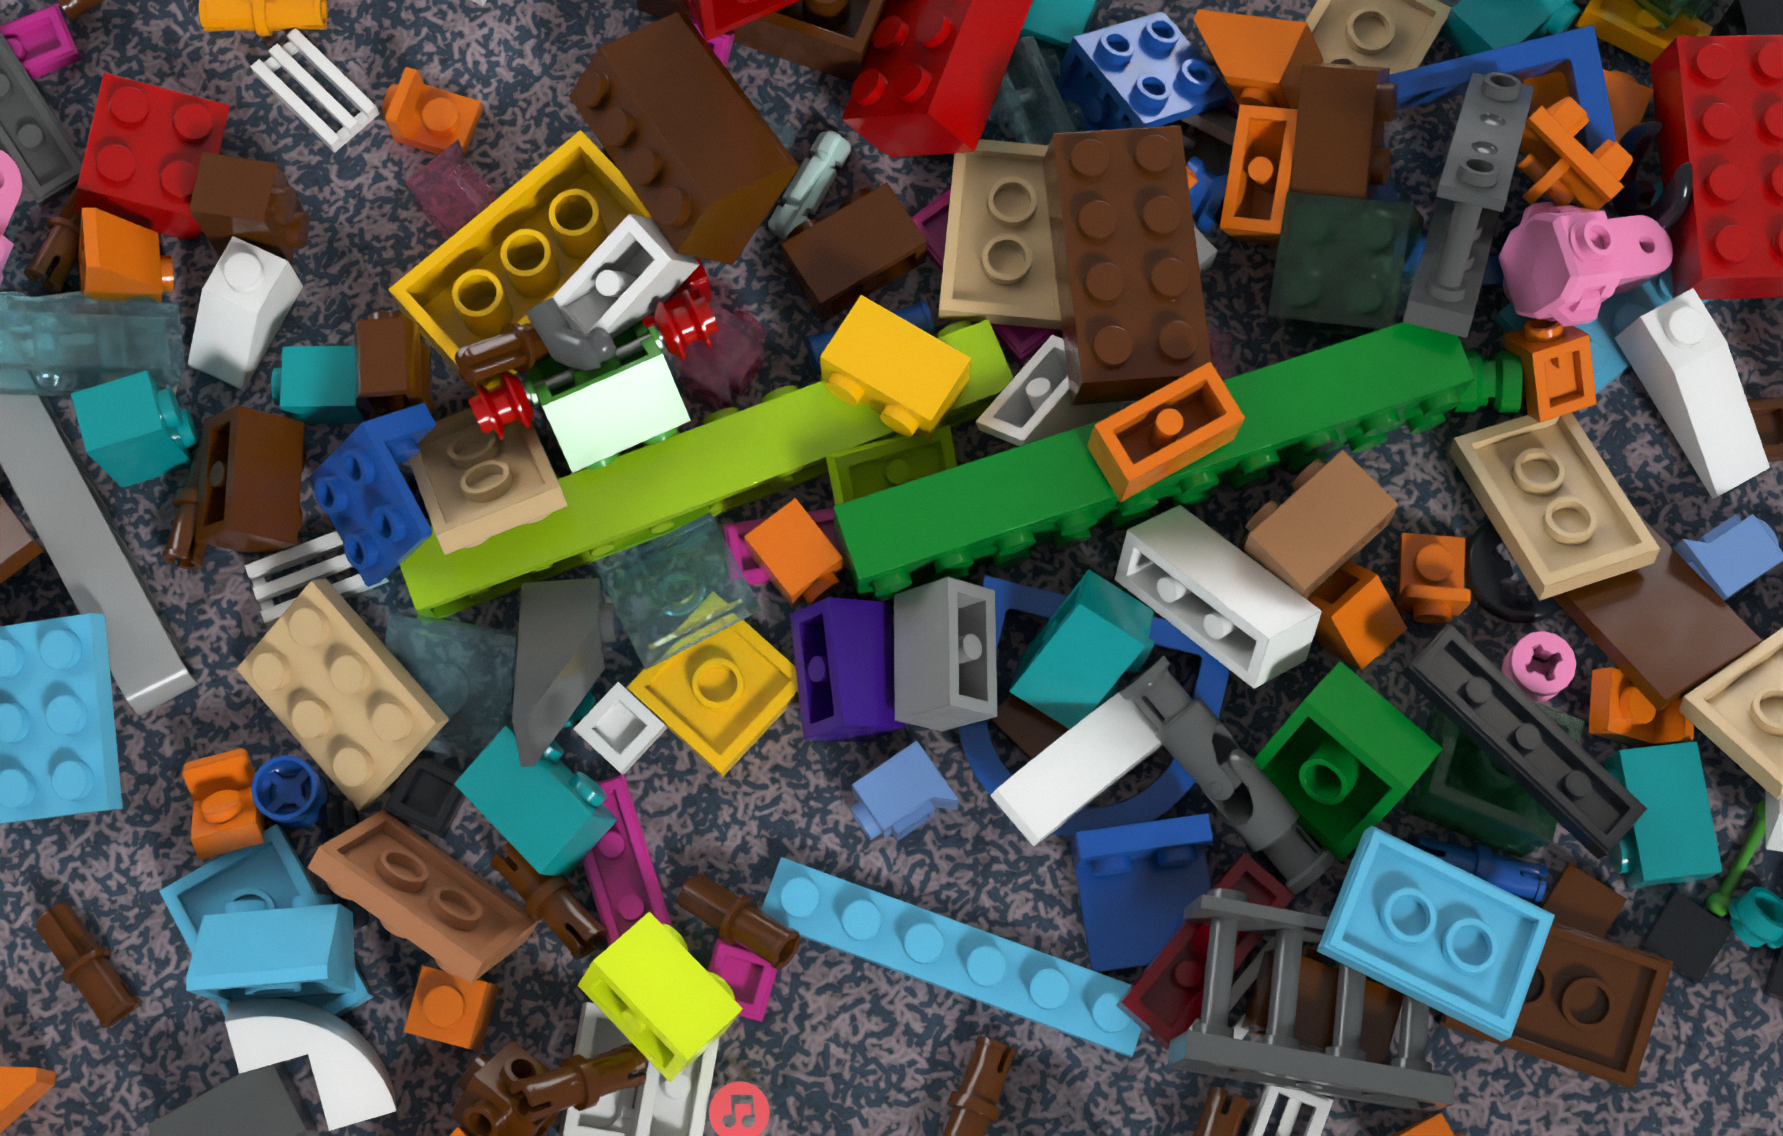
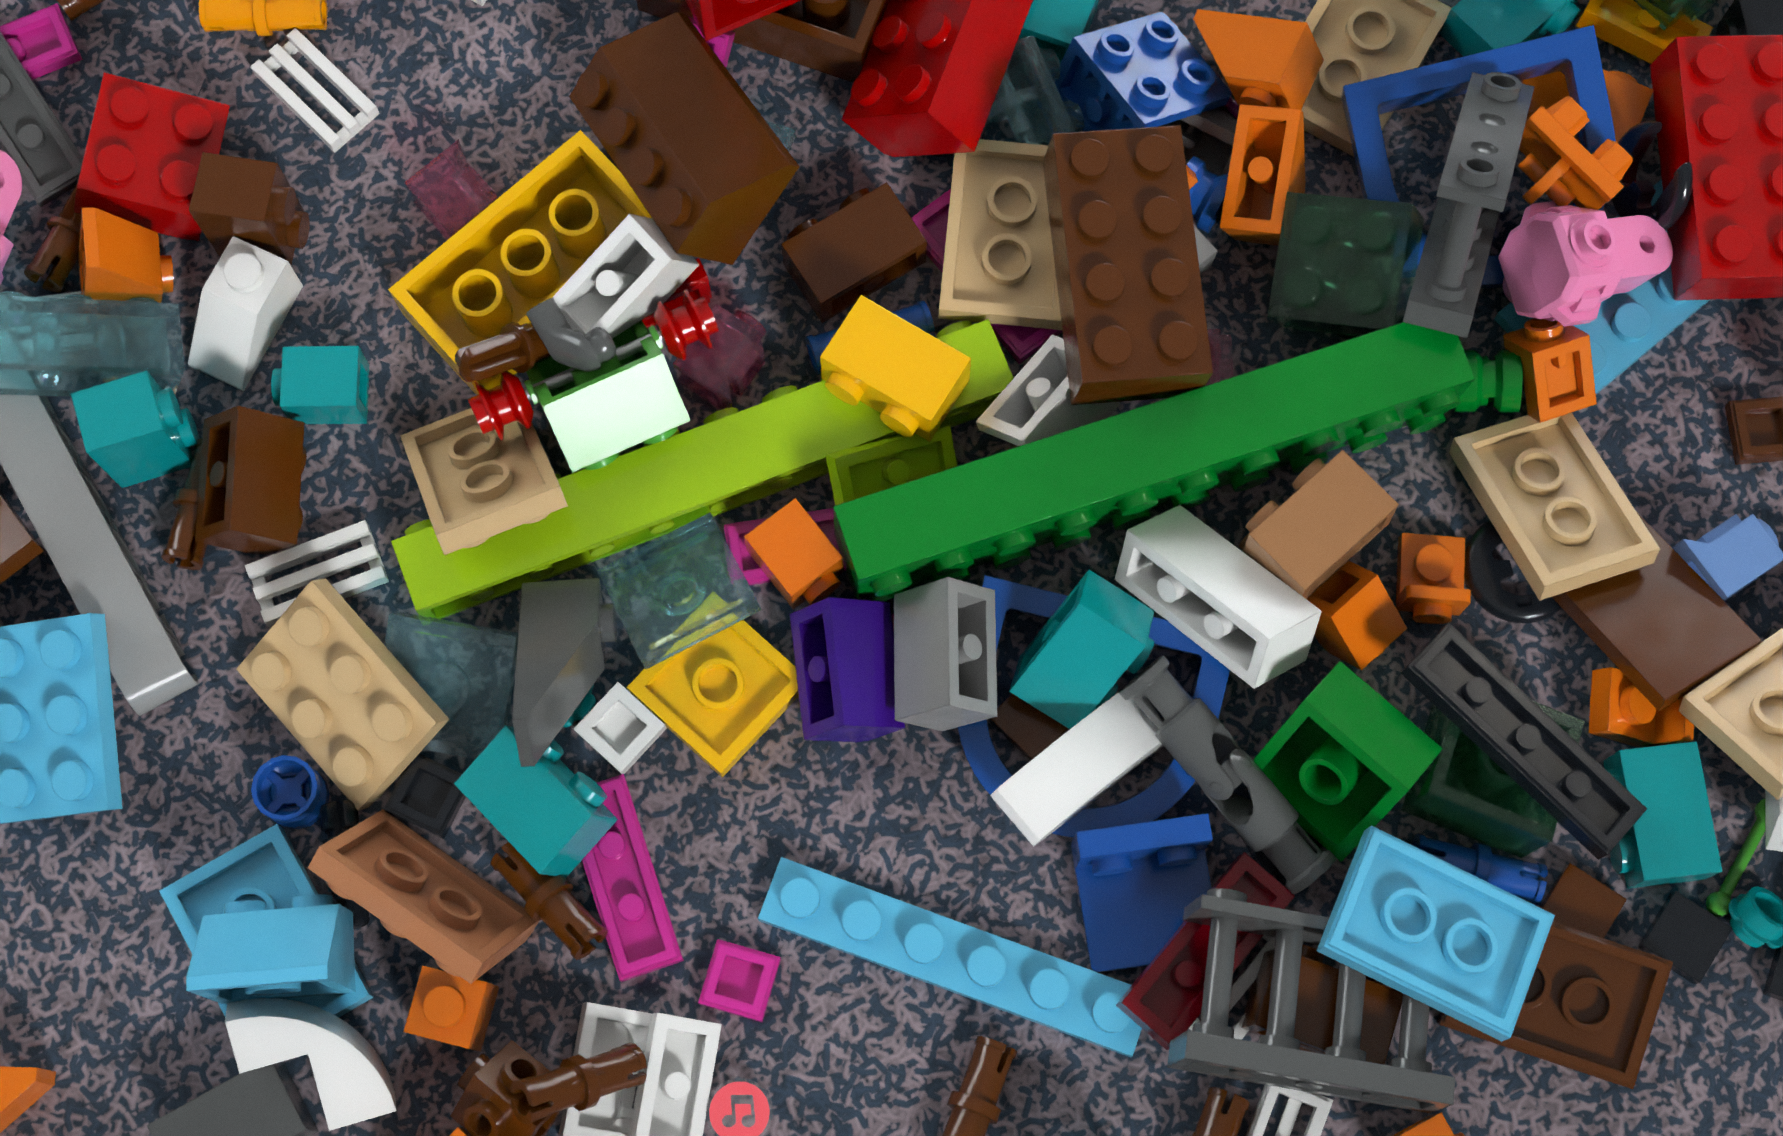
reddish brown axle [35,902,141,1028] -> none
orange bracket [182,748,265,860] -> none
blue bracket [309,403,436,587] -> none
reddish brown brick [354,311,434,420] -> none
orange bracket [382,67,484,162] -> none
neon yellow brick [577,911,743,1083] -> none
reddish brown axle [677,874,801,970] -> none
light aqua axle [768,130,851,241] -> none
medium blue window [849,740,959,841] -> none
orange brick [1087,361,1245,502] -> none
reddish brown brick [1290,63,1398,200] -> none
bright pink wheel [1501,631,1576,703] -> none
white slope [1615,288,1770,499] -> none

